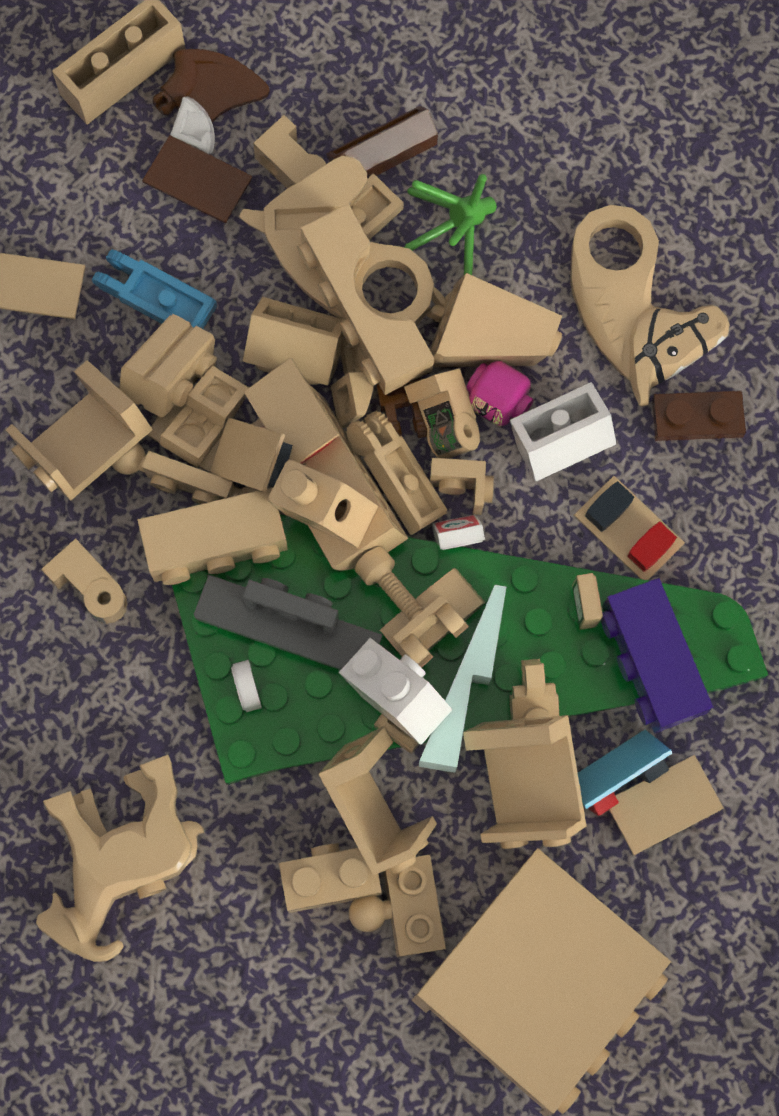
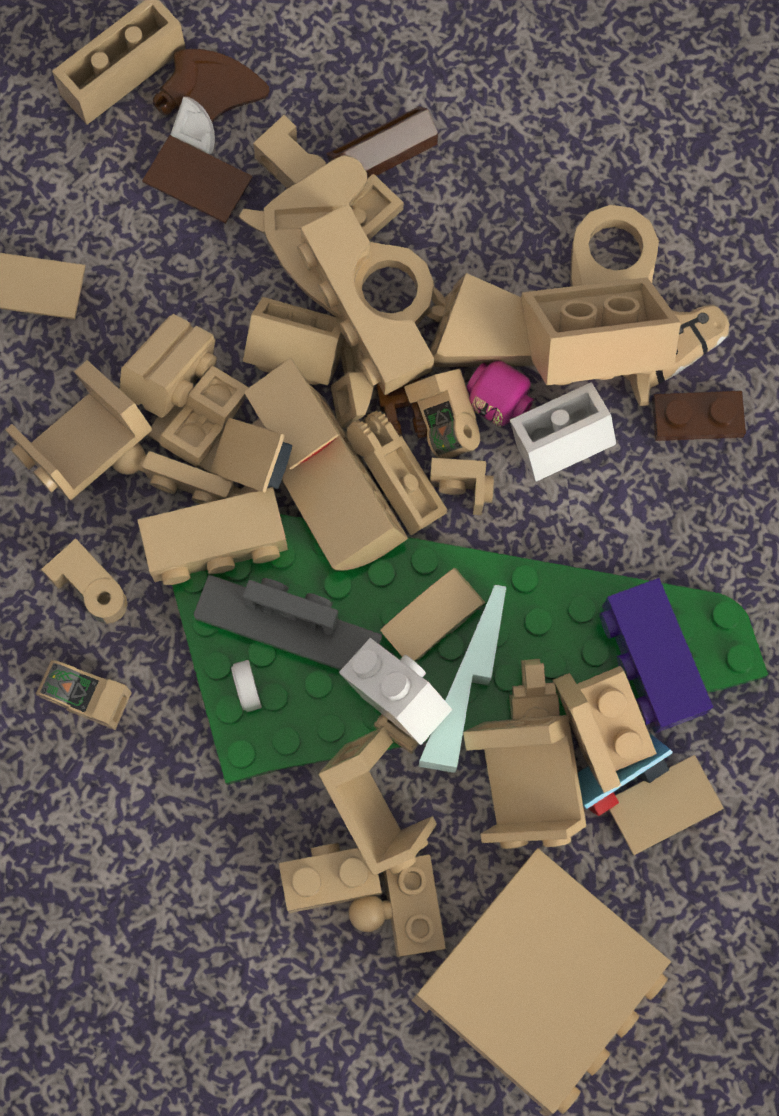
tan animal [36,755,204,962] -> none
dark azure hinge [92,249,217,329] -> none
tan torso [268,459,379,548] -> none
tan bar [355,546,469,668] -> none
bright green plant [404,174,496,275] -> none
white tile [432,514,485,550] -> none
tan tile [572,573,603,630] -> none
piece [574,476,685,580] -> none
none -> leg [36,660,132,730]
none -> tan slope [521,277,681,386]
none -> tan bracket [553,666,657,793]

